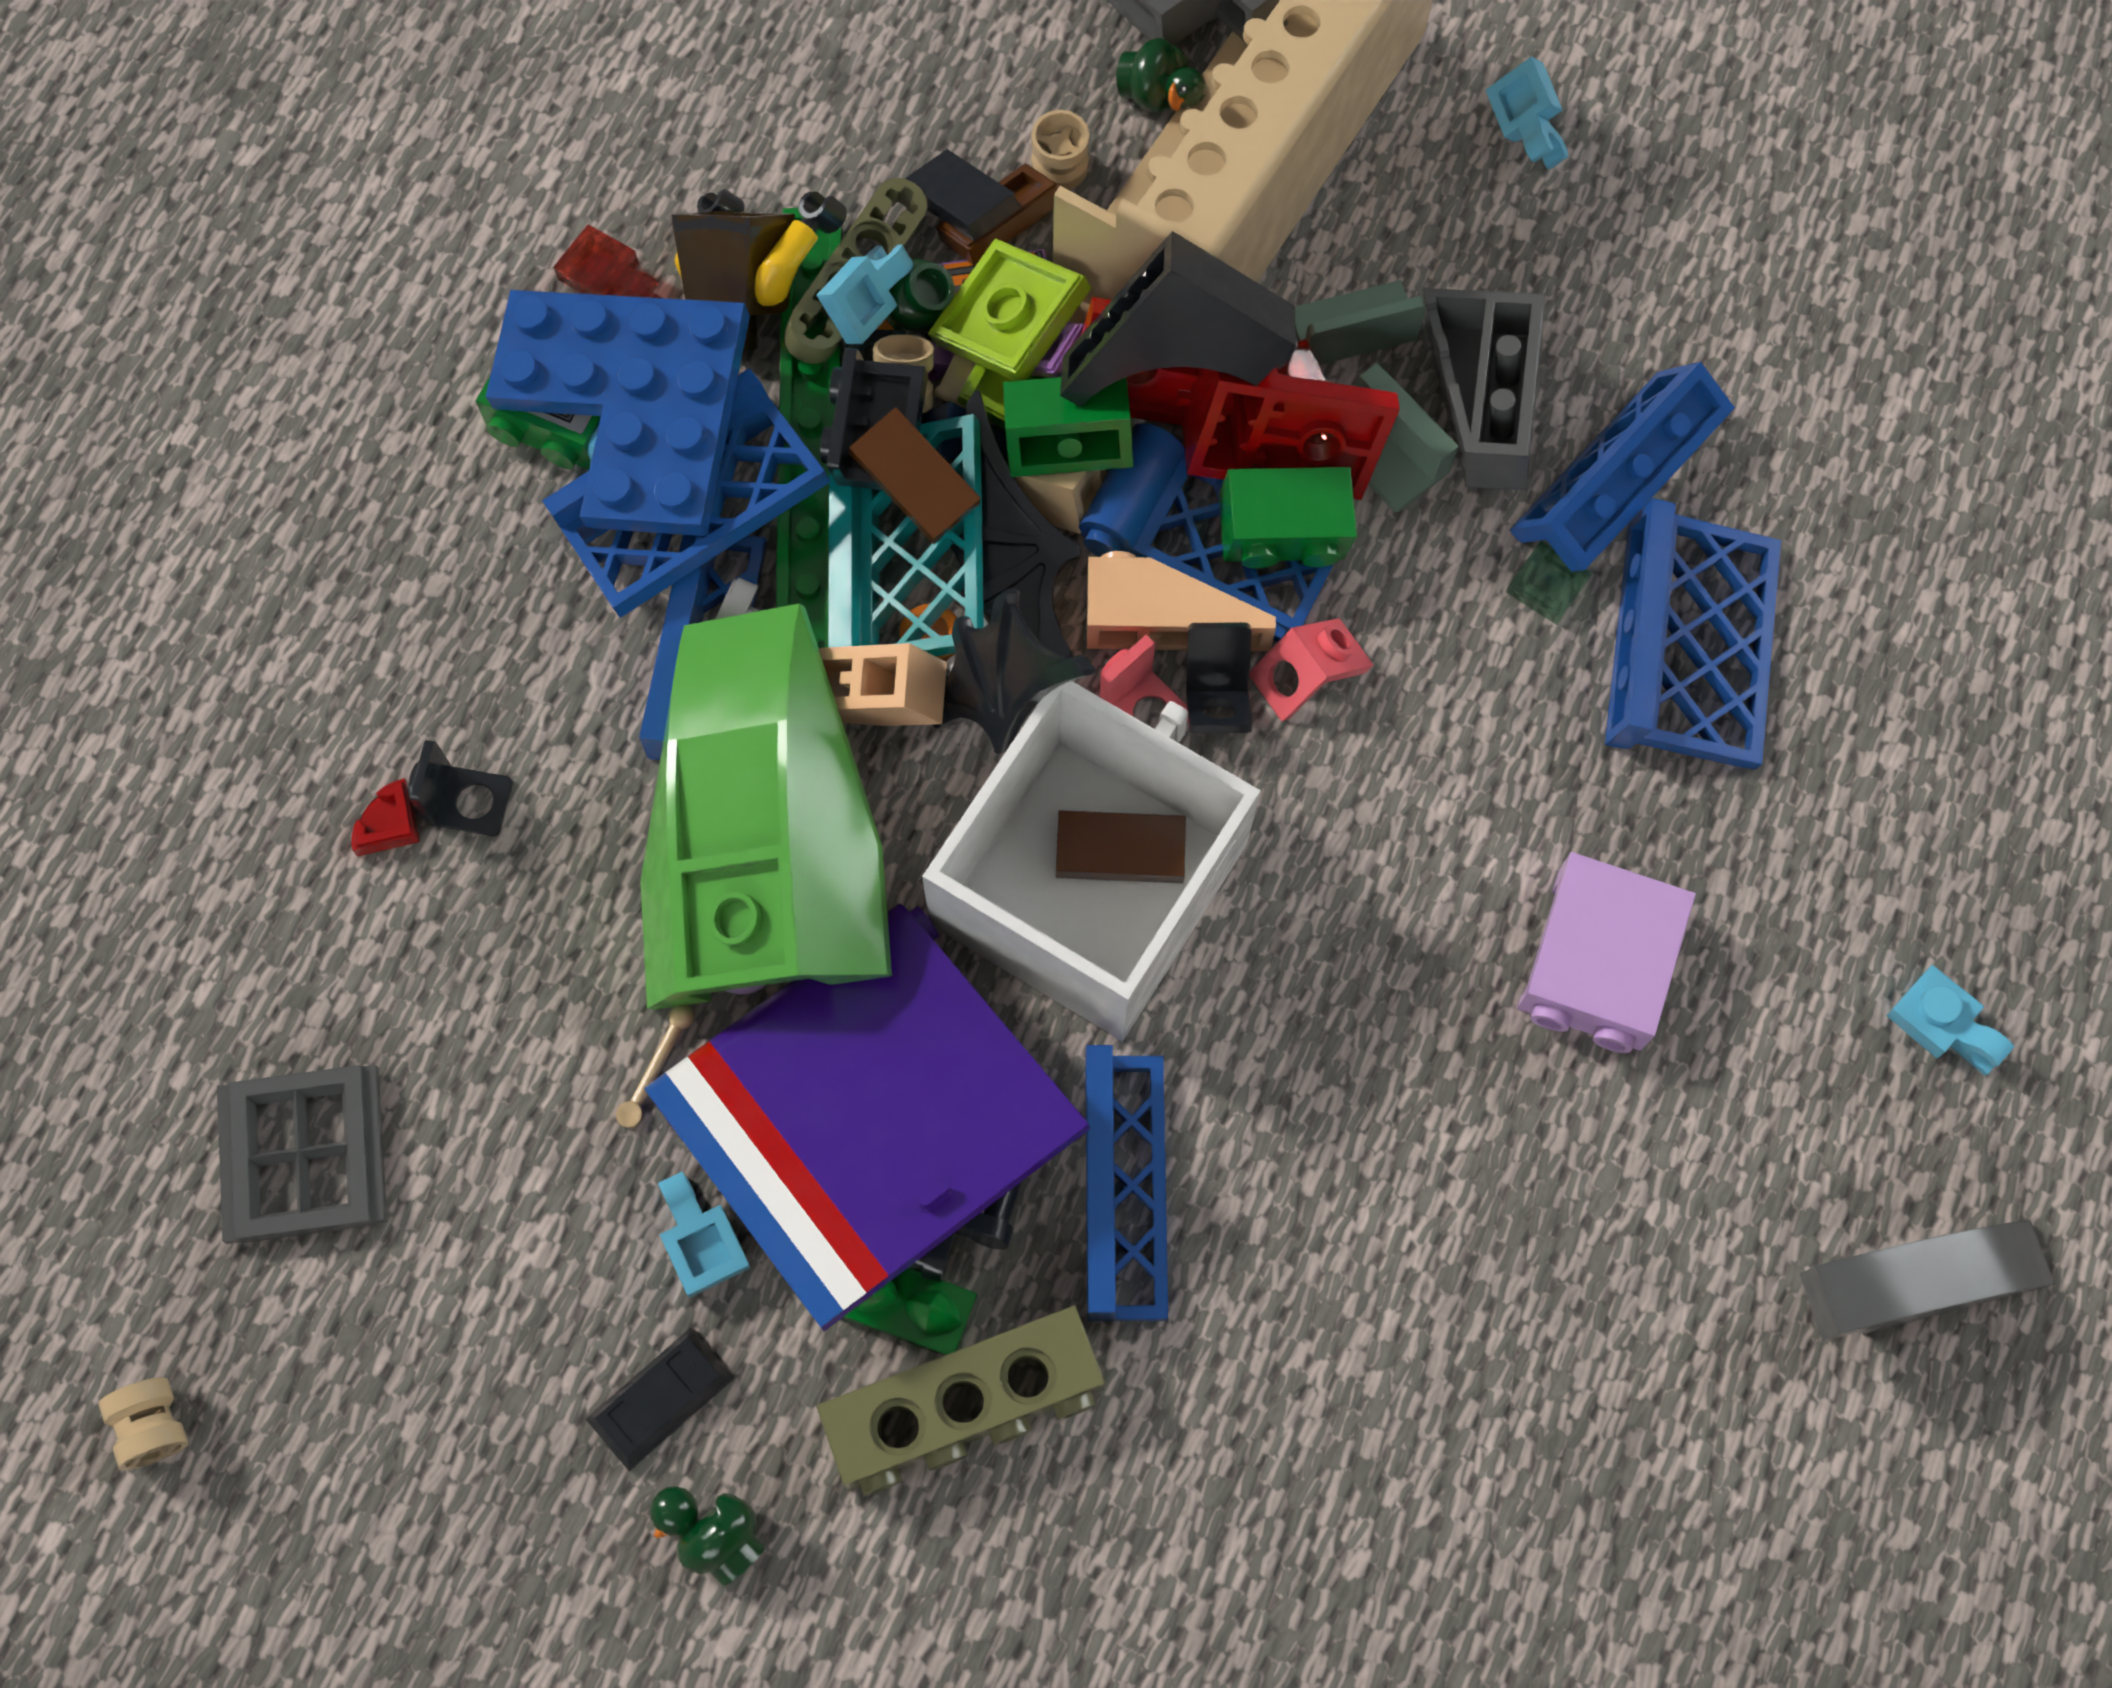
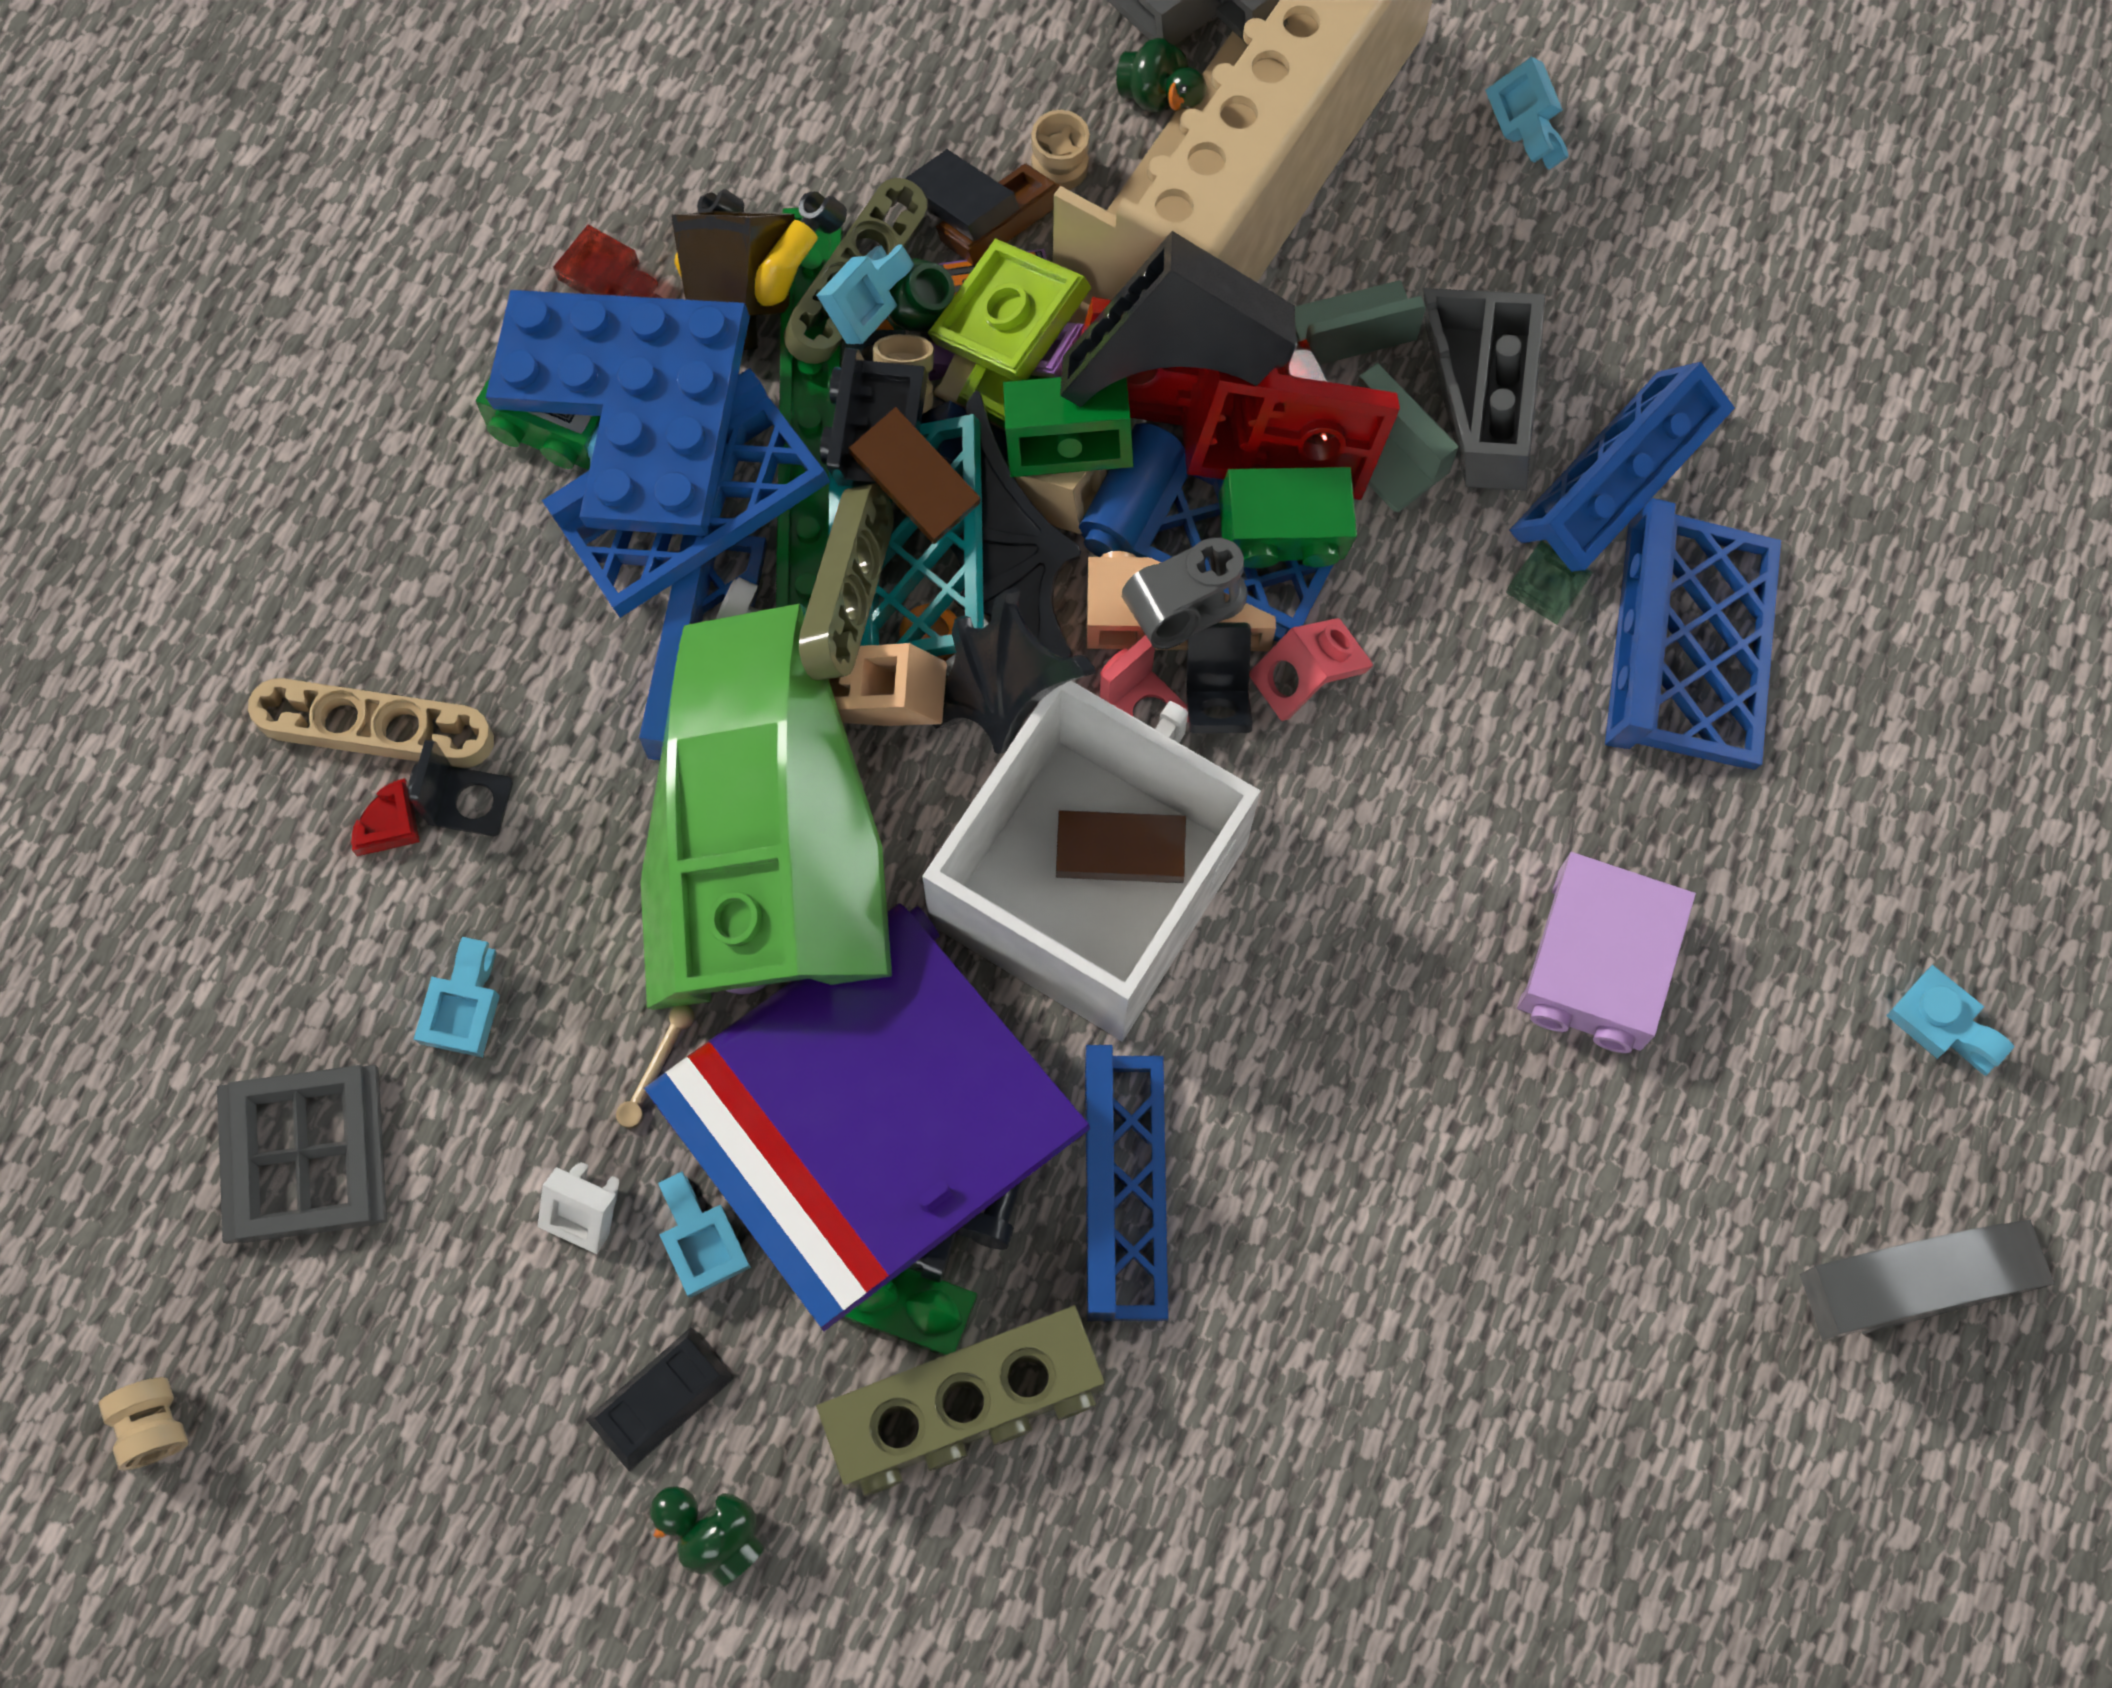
none -> tan beam [248,678,494,768]
none -> medium azure plate [413,937,500,1058]
none -> white tile [537,1162,619,1254]
none -> olive beam [799,483,894,681]
none -> dark grey piece [1121,538,1247,650]

